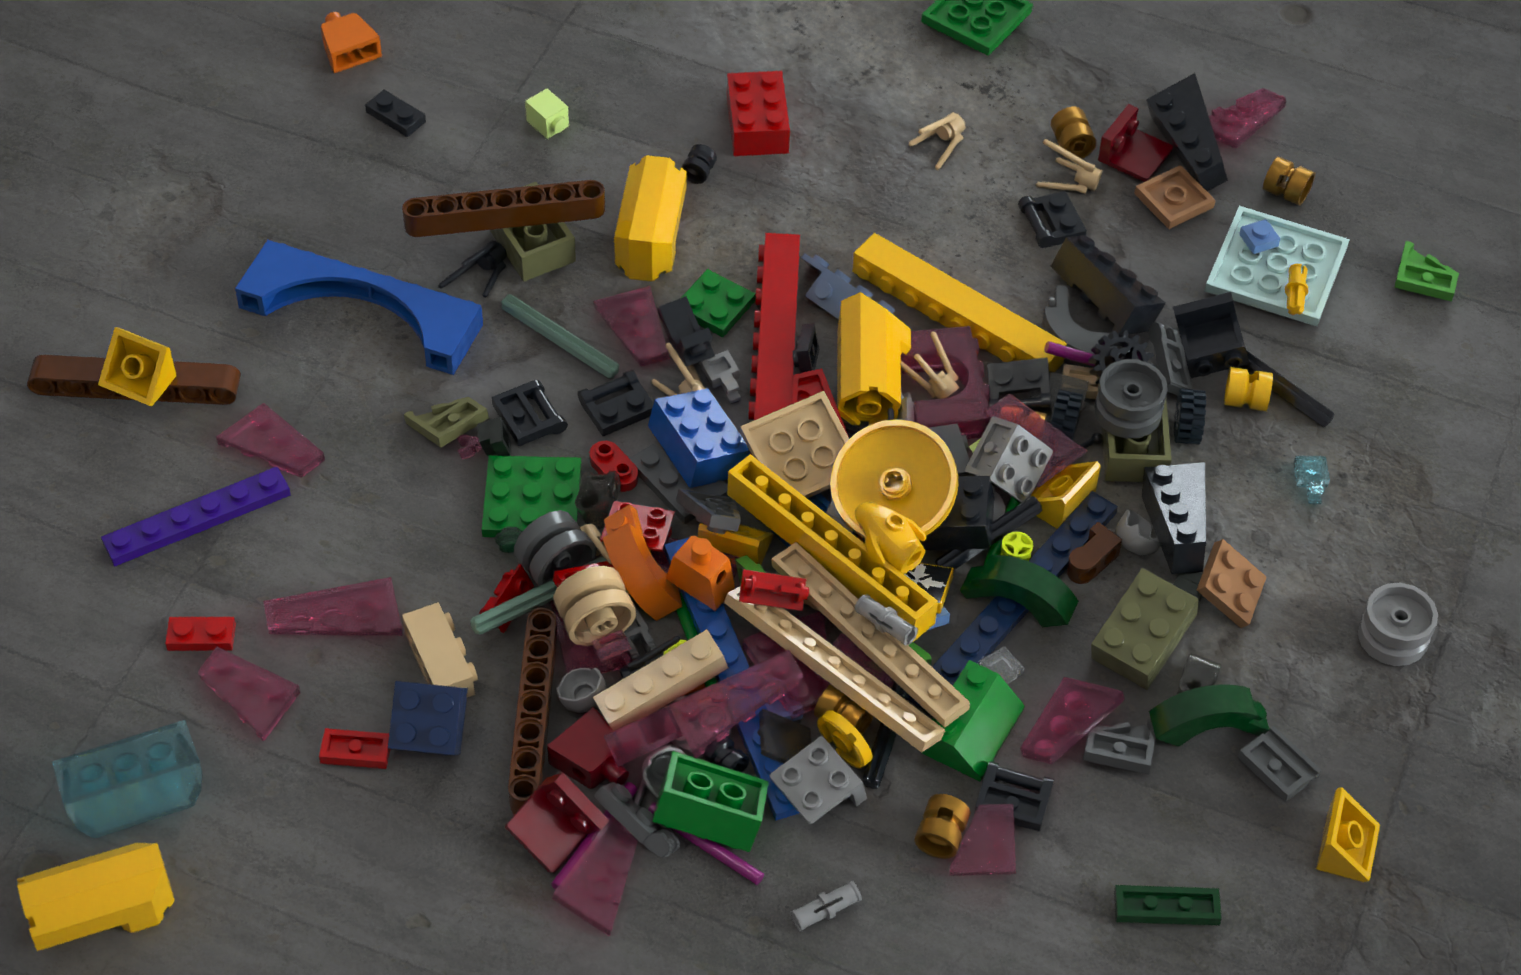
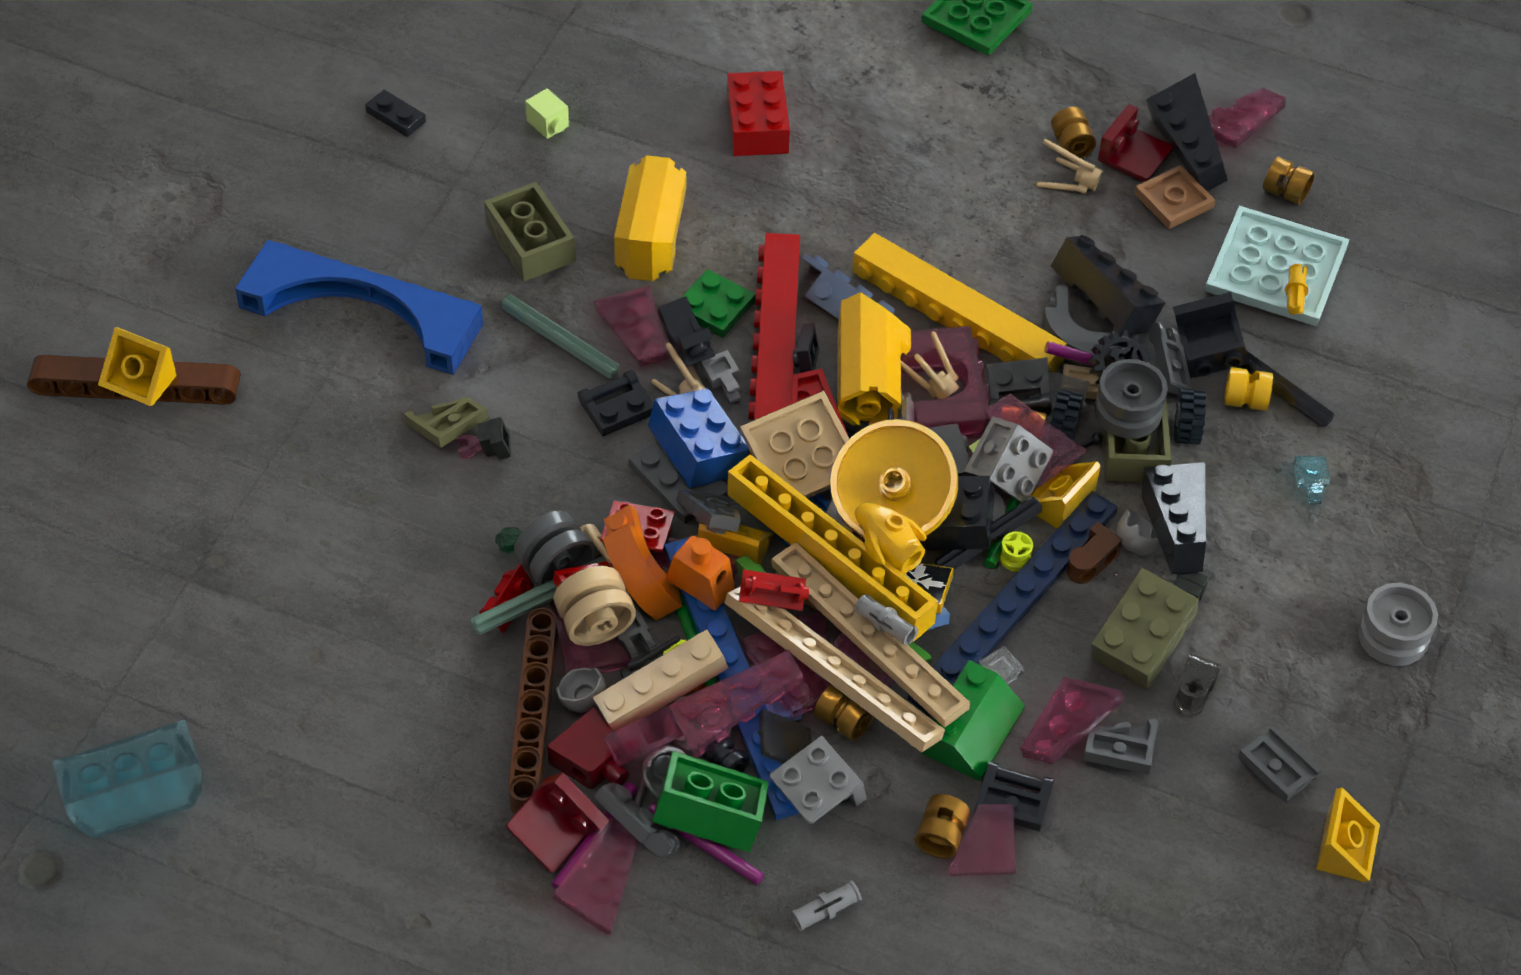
yellow brick [17,843,175,951] -> none
dark purple plate [101,466,291,567] -> none
red plate [165,617,236,651] -> none
clear pink wing [198,647,300,742] -> none
clear pink wing [216,403,325,478] -> none
clear pink wing [263,577,403,636] -> none
red plate [319,728,391,769] -> none
orange torso [321,12,382,73] -> none
dark blue brick [388,681,468,755] -> none
reddish brown beam [402,180,605,237] -> none
tan brick [402,602,478,697] -> none
black plant [438,240,507,298] -> none
green plate [482,455,581,538] -> none
black plate [491,380,568,447] -> none
clear smoke piece [575,471,621,529] -> none
red plate [589,441,638,492] -> none
clear pink tile [592,629,631,671] -> none
black wheel [681,144,717,184] -> none
yellow tile [817,710,873,768] -> none
black axle [862,682,909,789] -> none
tan plant [909,112,965,170] -> none
dark green arch [960,555,1079,627] -> none
black plate [1018,191,1087,248] -> none
dark green plate [1114,885,1222,926] -> none
dark green arch [1149,684,1270,747] -> none
medium nougat plate [1197,539,1267,628] -> none
medium blue plate [1239,219,1281,254] -> none
bright green wing [1394,241,1459,301] -> none

